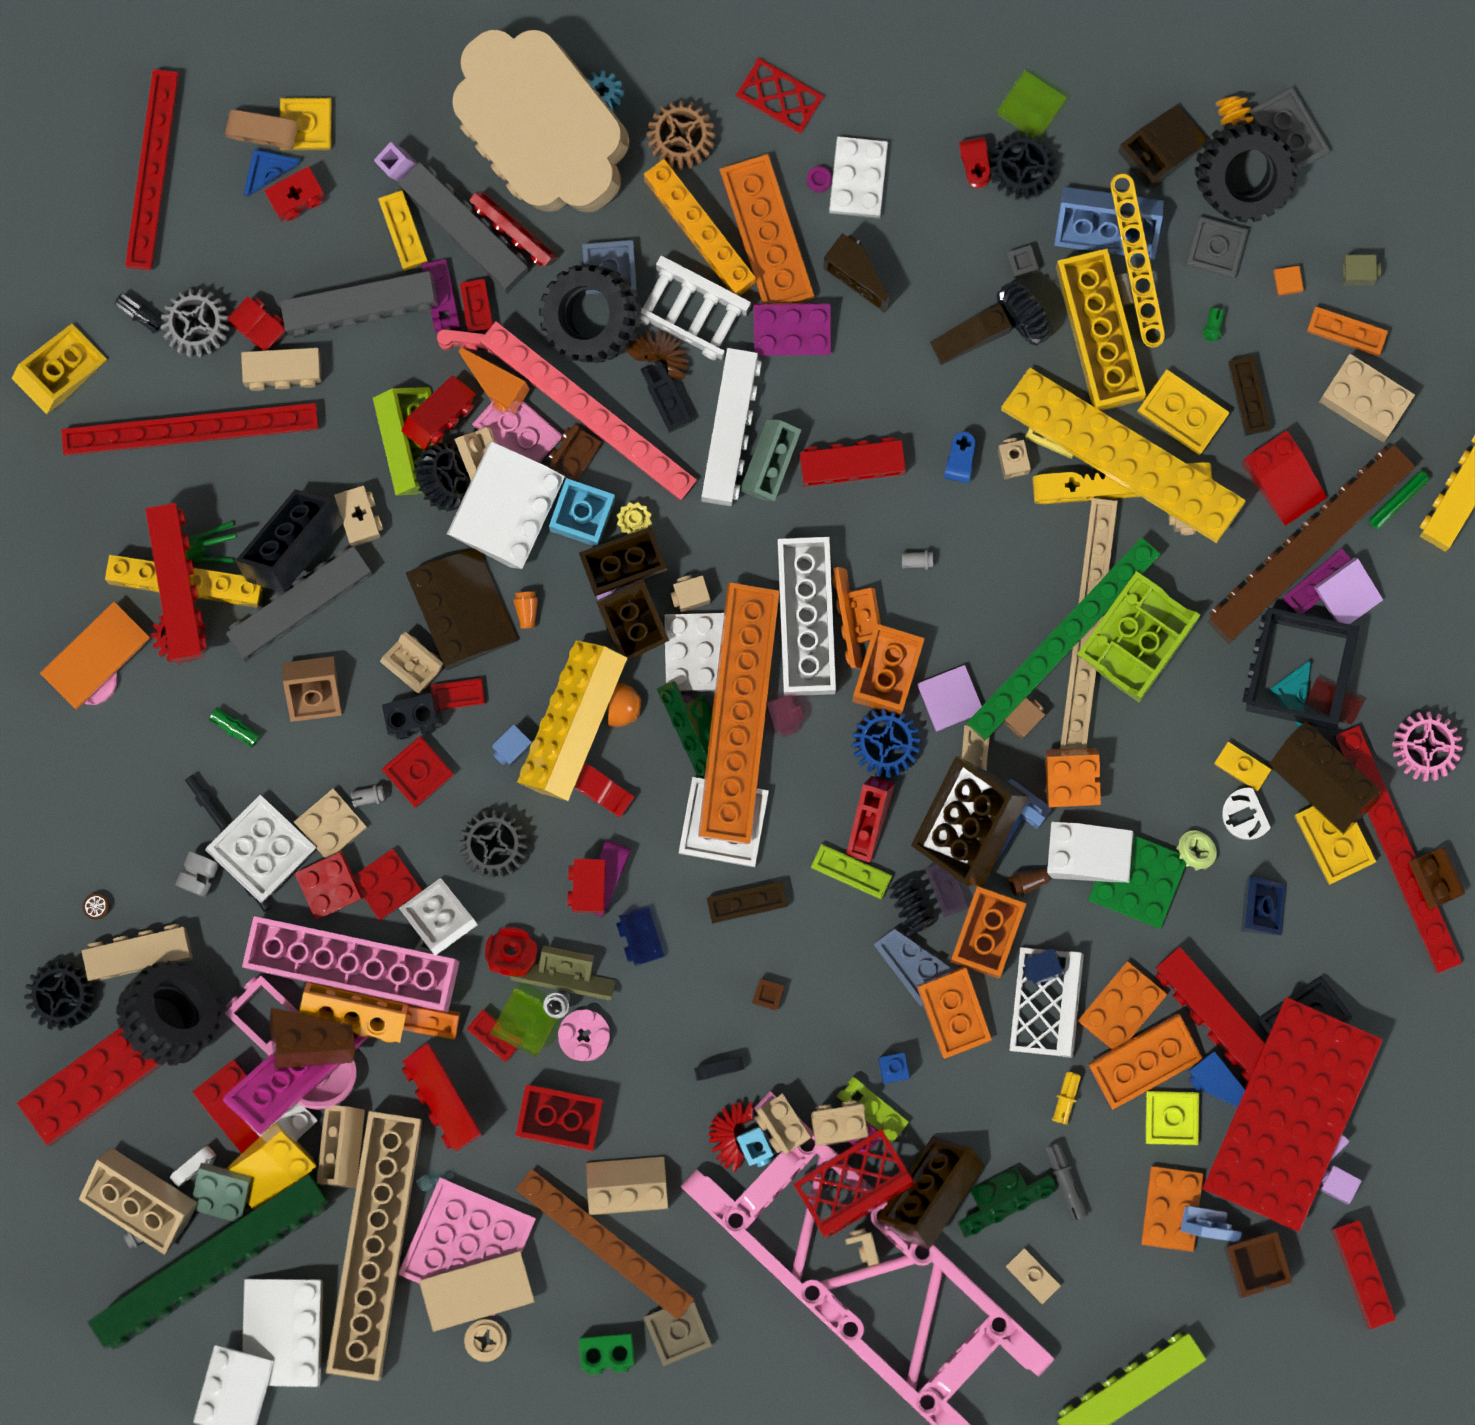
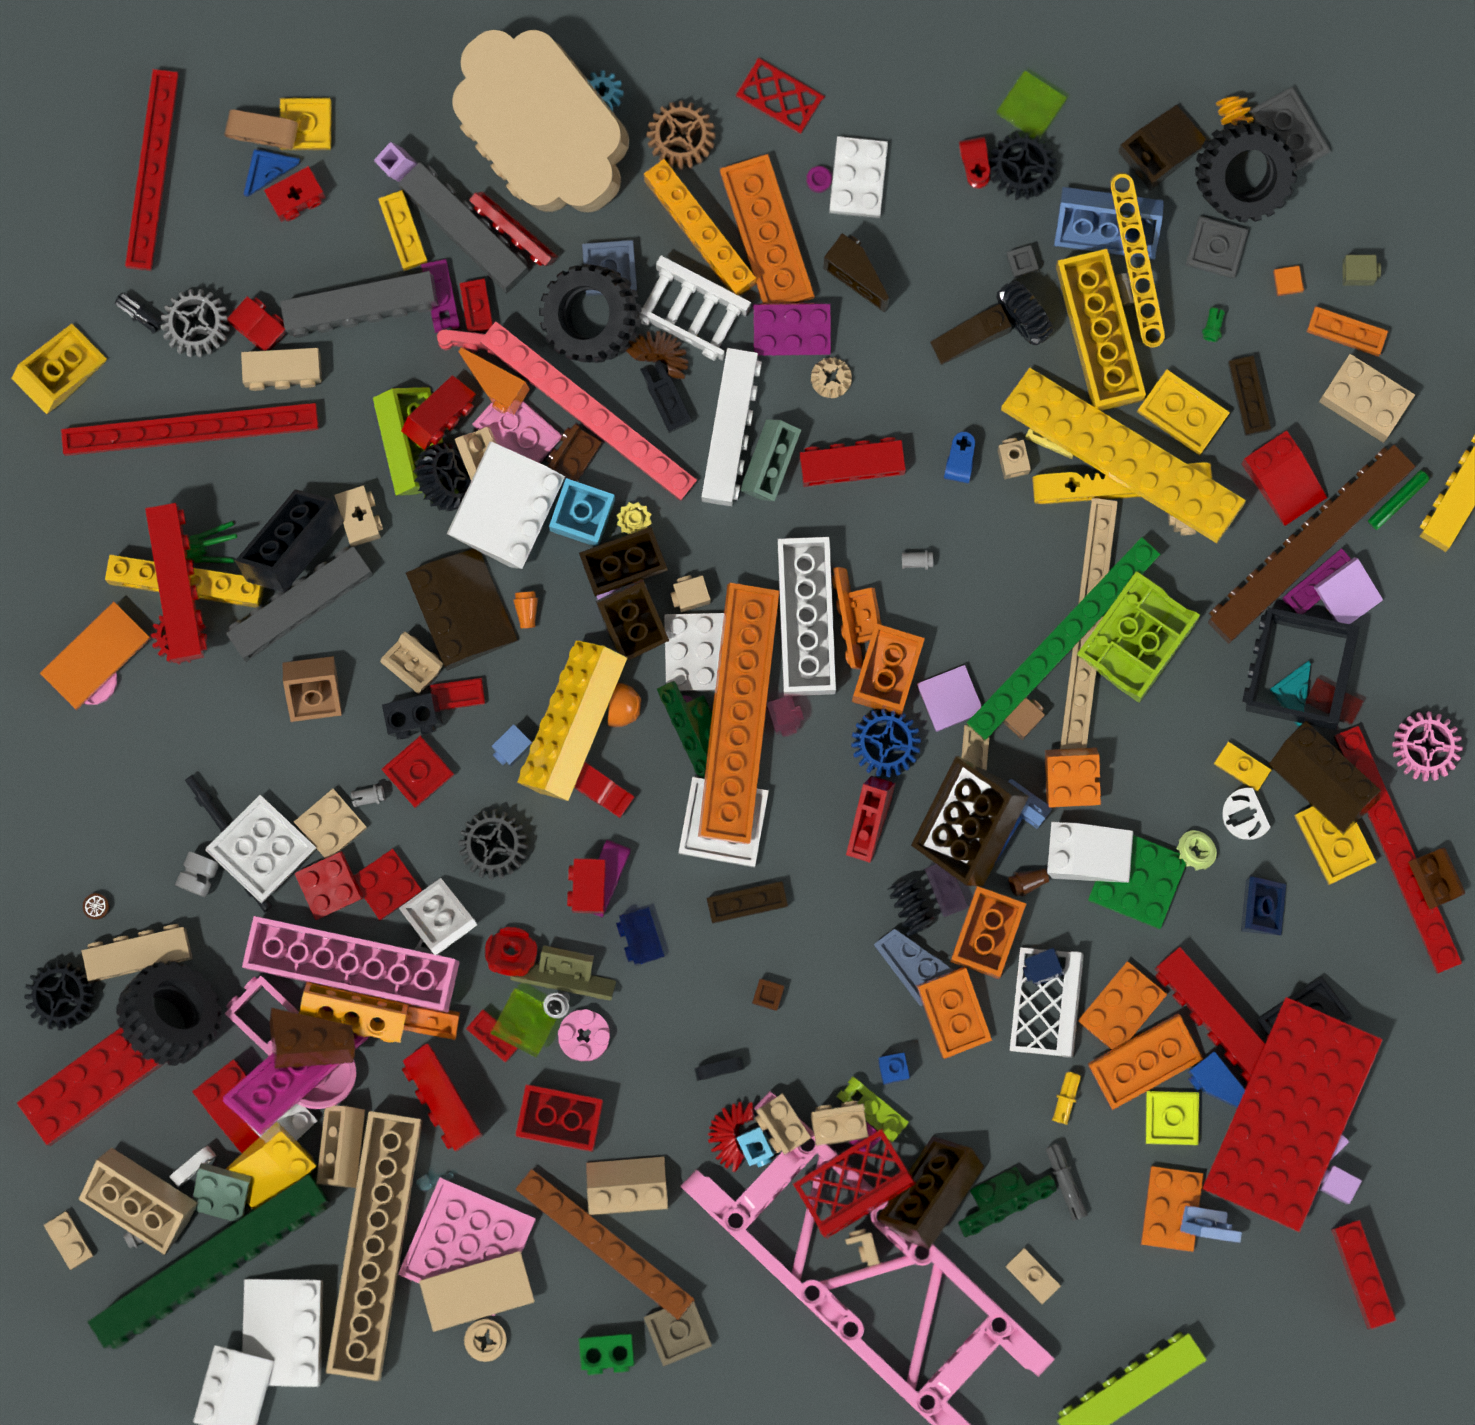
green pin [209,707,261,748] -> none
lime tile [811,844,892,900] -> none
reddish brown piece [1224,1232,1293,1298] -> none
none -> tan plate [44,1211,94,1270]
none -> tan gear [811,357,852,398]

